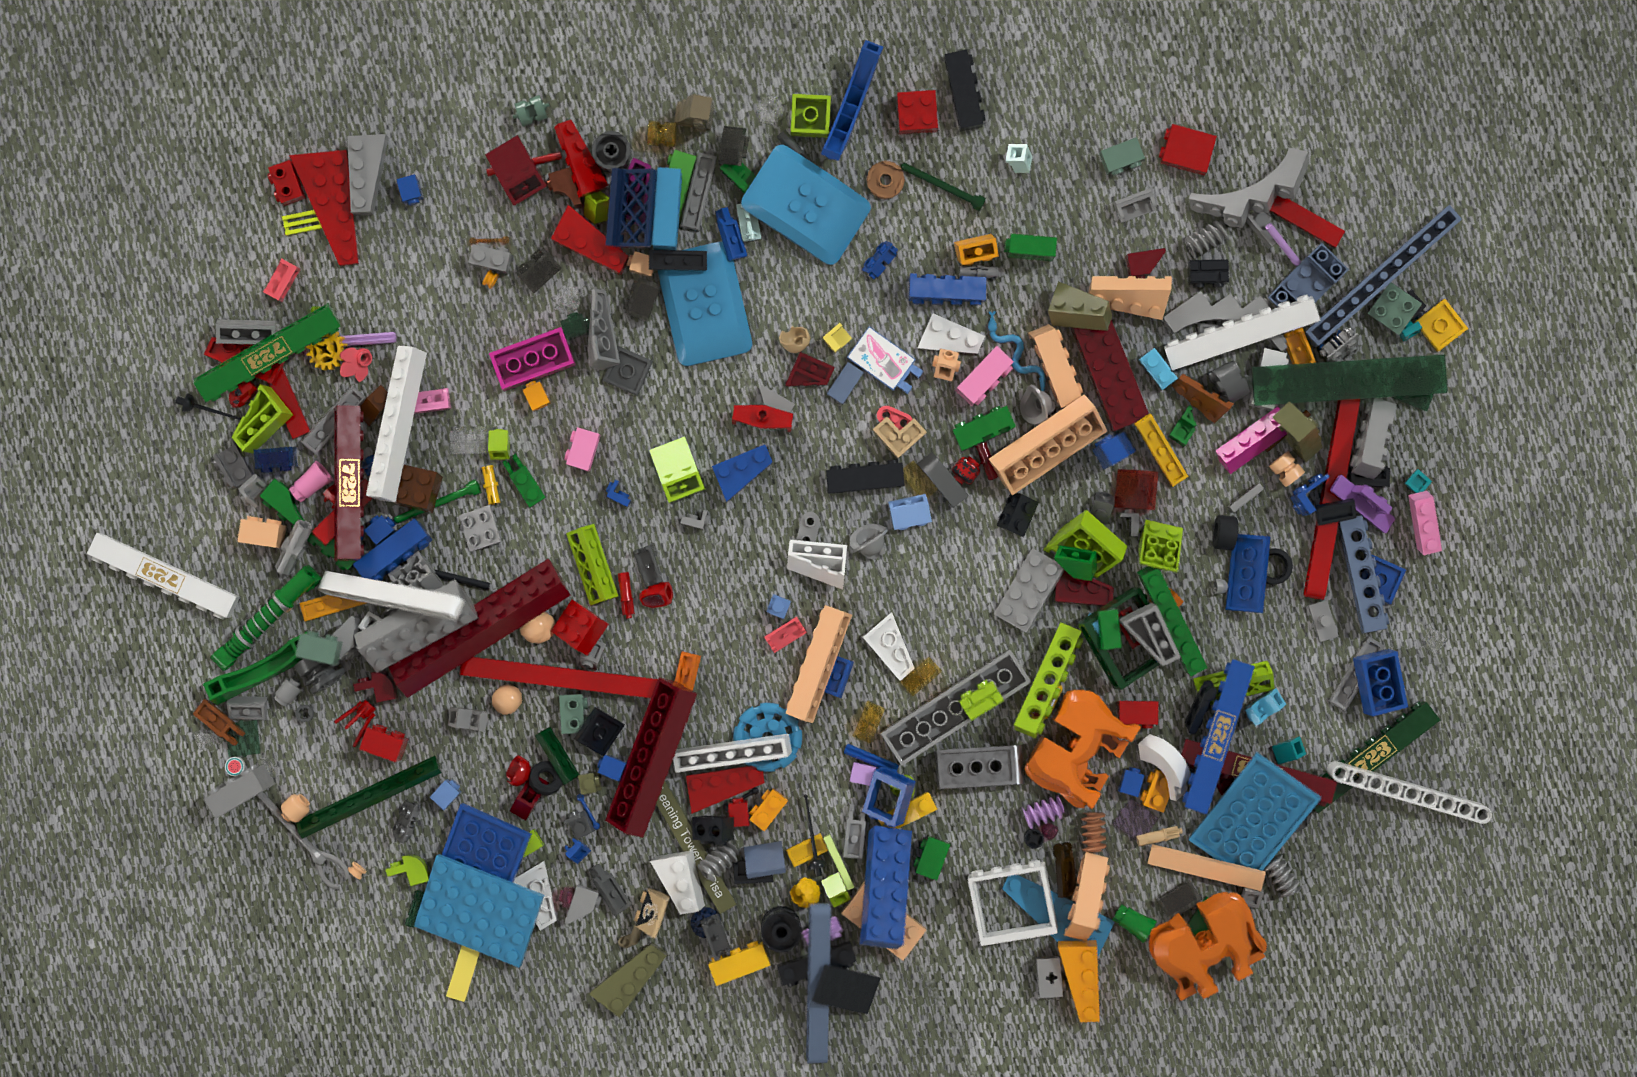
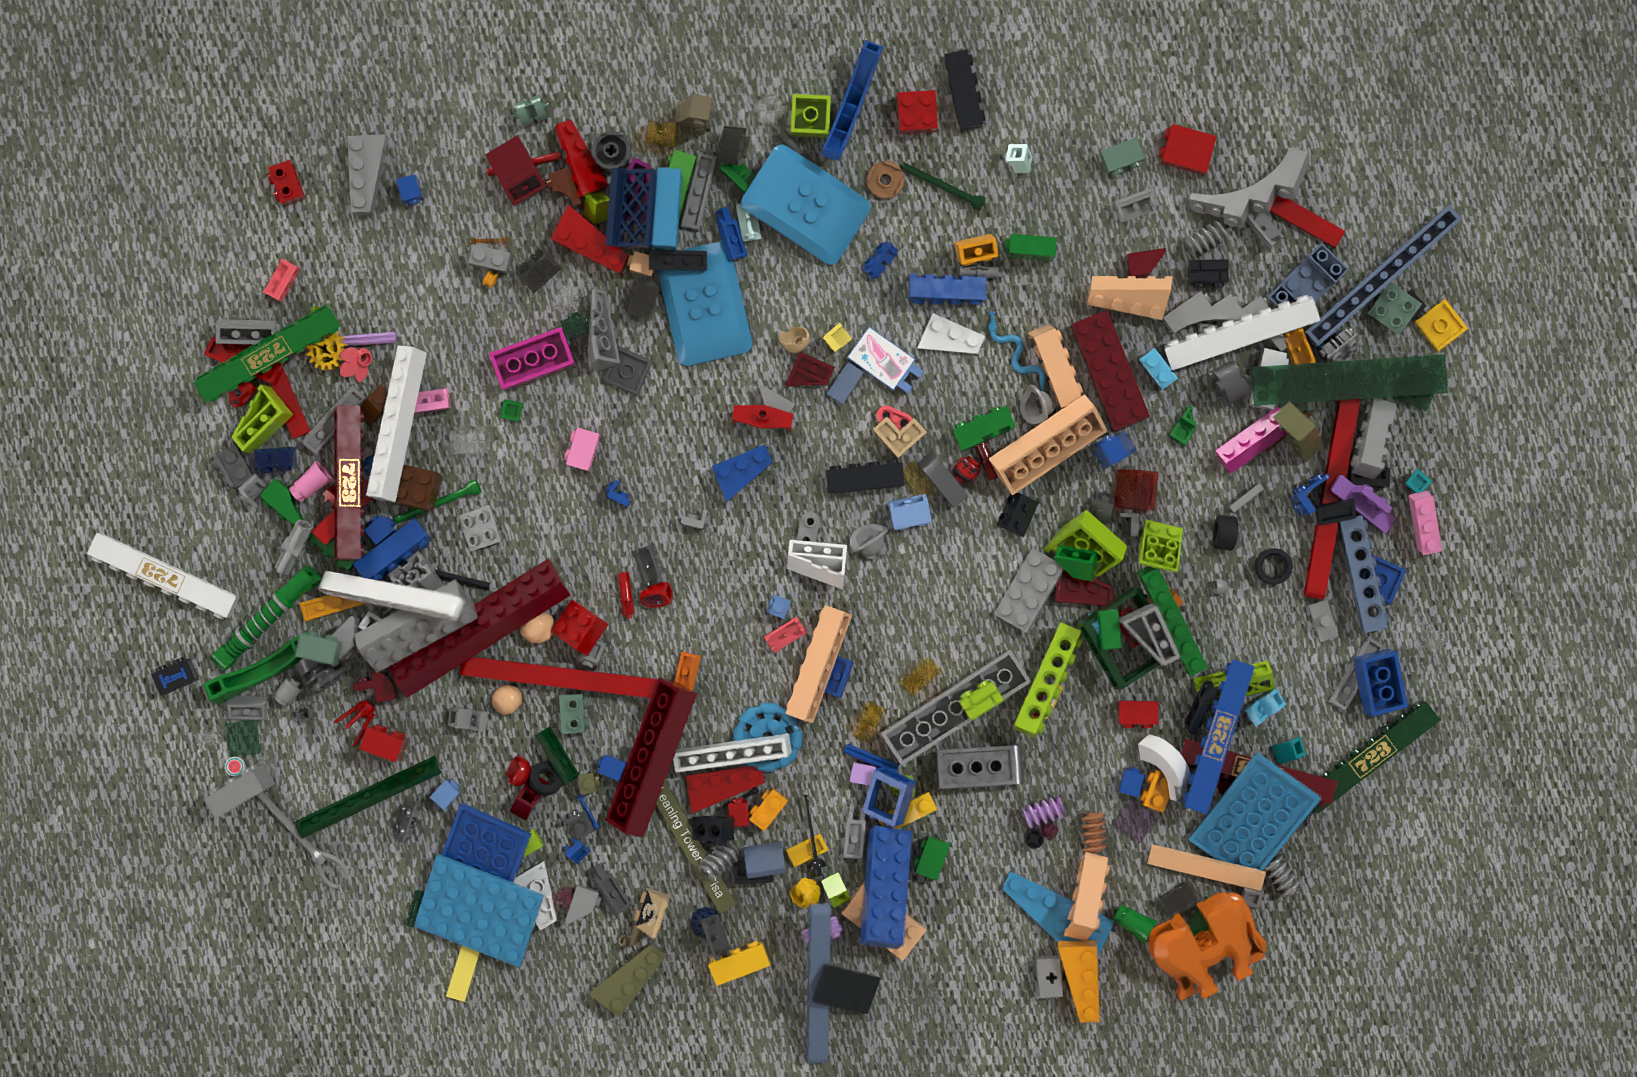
black sword [175,393,242,420] -> none
dark orange hinge [193,699,245,746] -> none
light nougat brick [237,516,287,548] -> none
light nougat head [281,794,310,823] -> none
neon yellow tile [282,210,322,236] -> none
red wing [289,150,359,266] -> none
light nougat bush [348,861,367,880] -> none
lime brick [385,854,430,886] -> none
yellow pin [481,465,501,505] -> none
lime brick [488,429,510,460] -> none
green hinge [502,453,546,508] -> none
light orange brick [523,381,551,412] -> none
lime fence [566,524,618,606] -> none
black tile [574,707,625,757] -> none
slope [649,436,706,504] -> none
white wedge [650,850,705,915] -> none
black wheel [761,906,802,952] -> none
black brick [777,941,857,987] -> none
yellowish green tile [823,834,855,890] -> none
white wing [863,612,915,681] -> none
light nougat brick [932,348,961,381] -> none
bright pink brick [955,346,1014,406] -> none
white window [968,860,1058,946] -> none
orange animal [1024,690,1141,809] -> none
olive wedge [1048,281,1112,331] -> none
dark brown hinge [1053,842,1076,898] -> none
yellow tile [1134,413,1188,487] -> none
tan piece [1136,826,1183,846] -> none
dark orange wing [1171,374,1234,424] -> none
blue tile [1225,534,1271,613] -> none
lavender bar [1265,223,1301,266] -> none
light nougat wheel [1269,451,1305,487] -> none
white beam [1327,761,1492,824] -> none
teal tile [1400,320,1422,342] -> none
none -> black brick [151,657,200,696]
none -> green tile [500,399,523,422]

